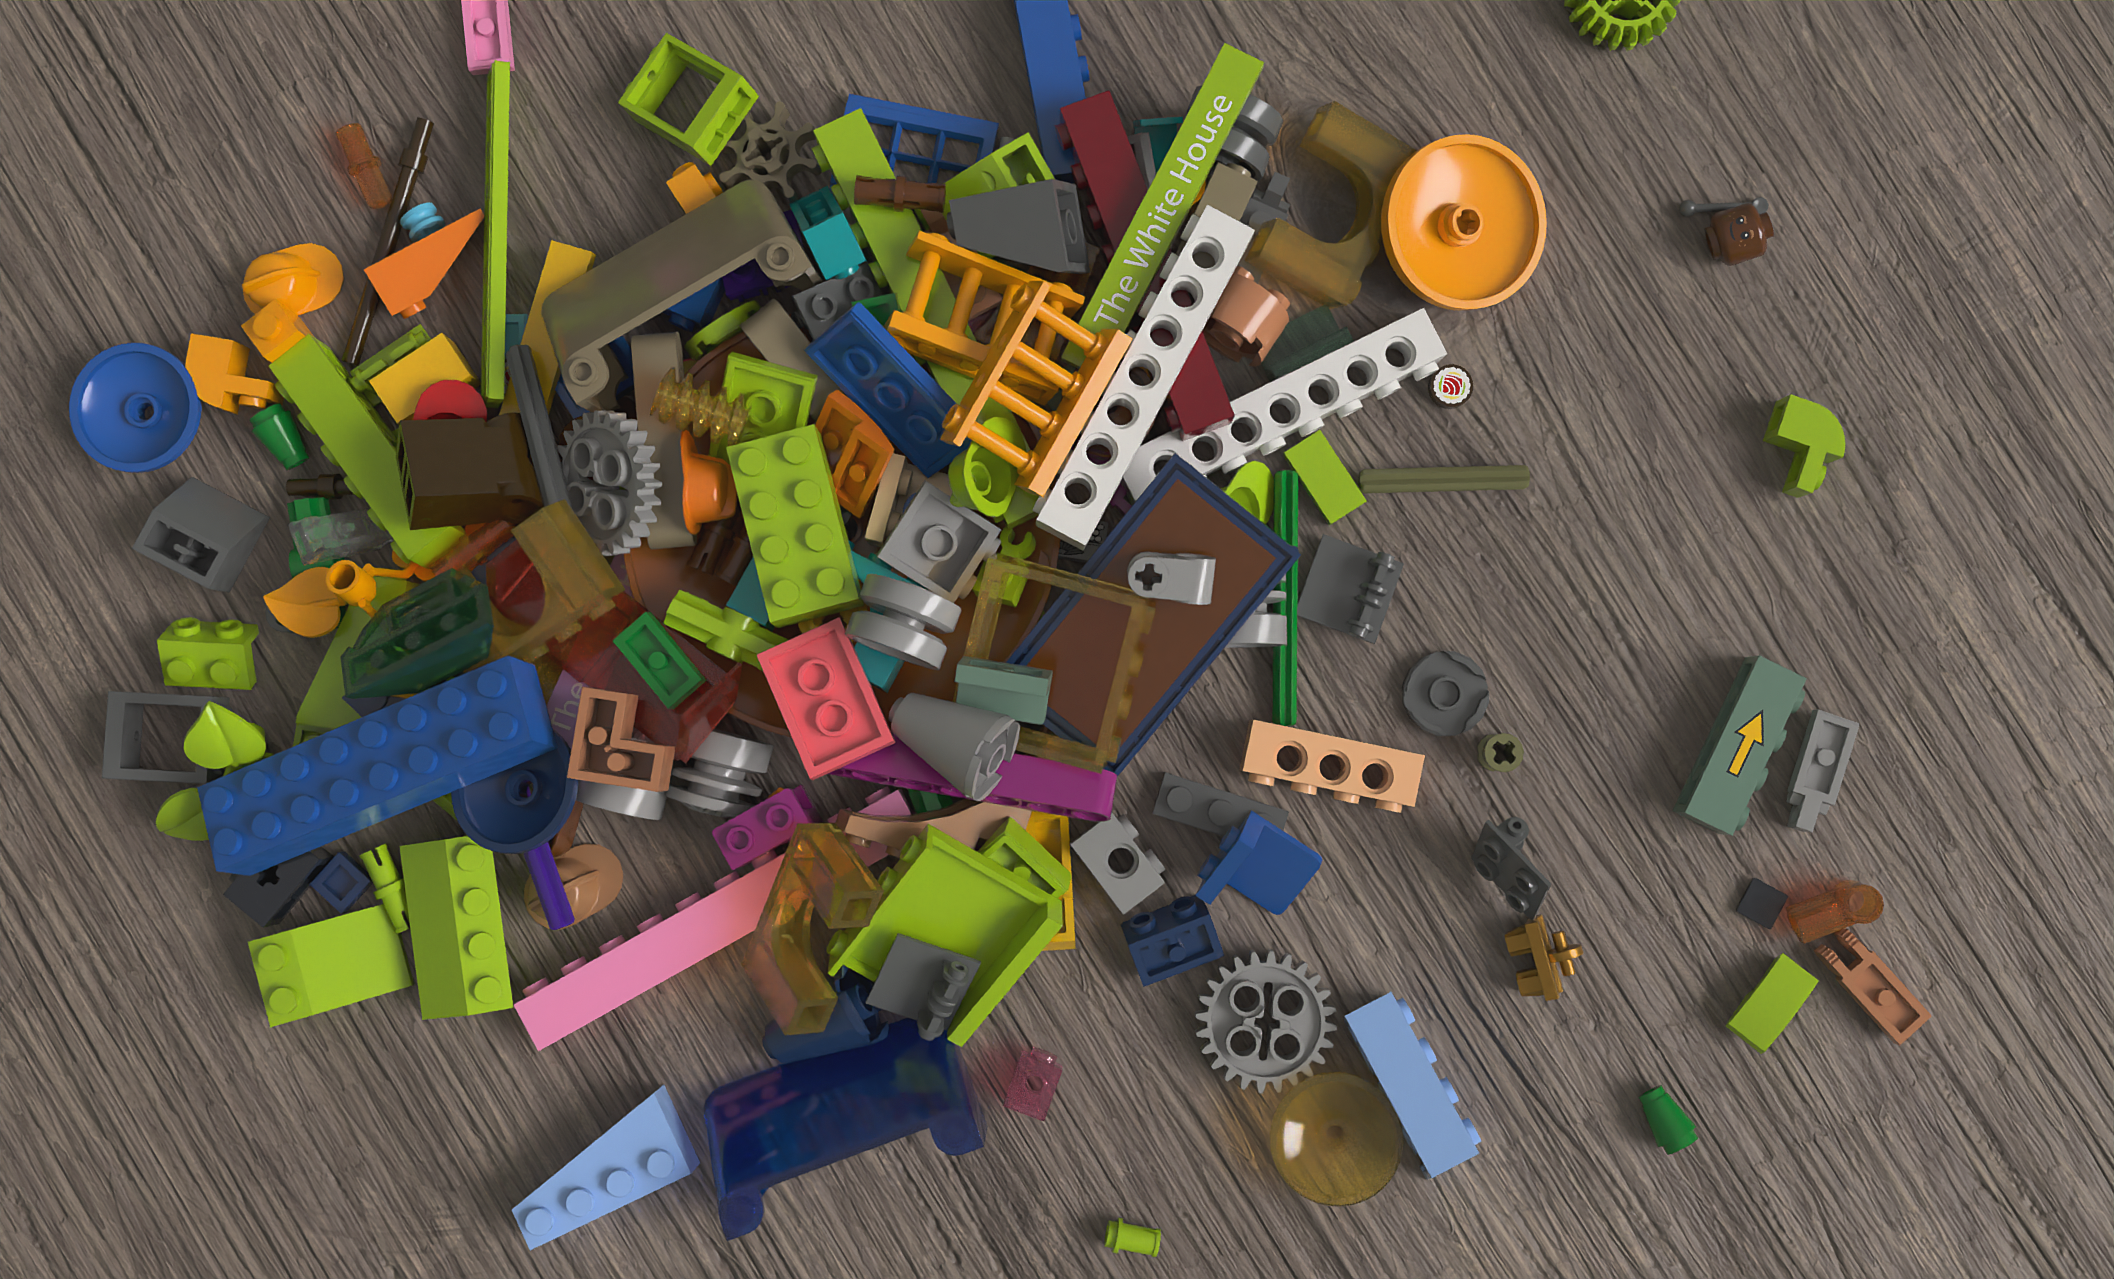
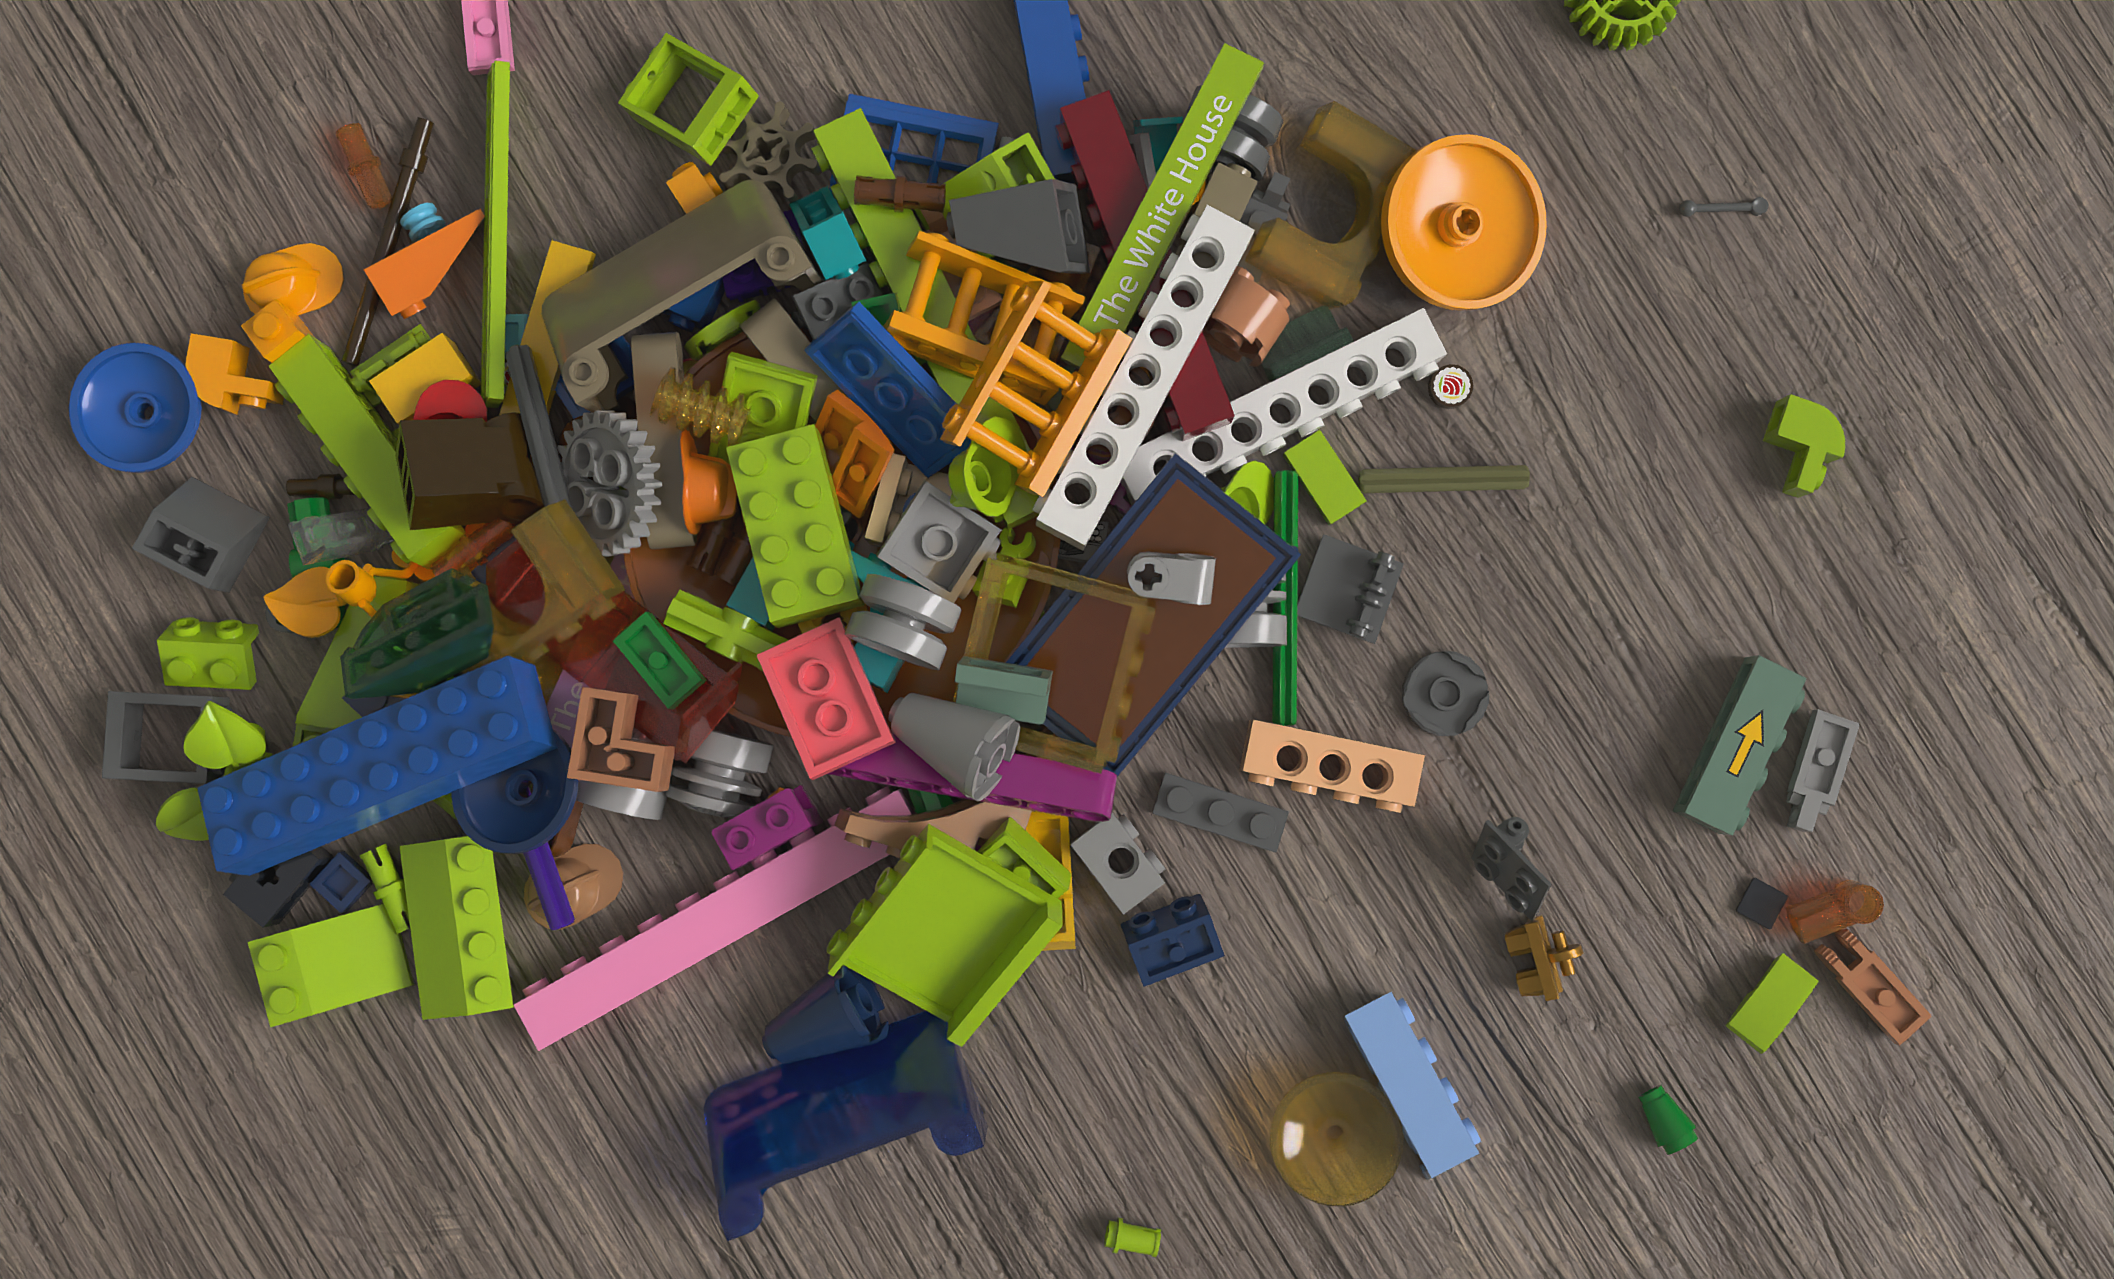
green cone [249,403,310,471] -> none
light blue wedge [512,1085,700,1250] -> none
clear yellow arch [741,823,884,1035] -> none
dark grey hinge [865,933,981,1041] -> none
clear pink brick [1003,1047,1063,1121] -> none
light grey gear [1194,949,1337,1094] -> none
blue bracket [1195,810,1322,915] -> none
olive bush [1477,733,1524,772] -> none
reddish brown head [1704,203,1774,266] -> none

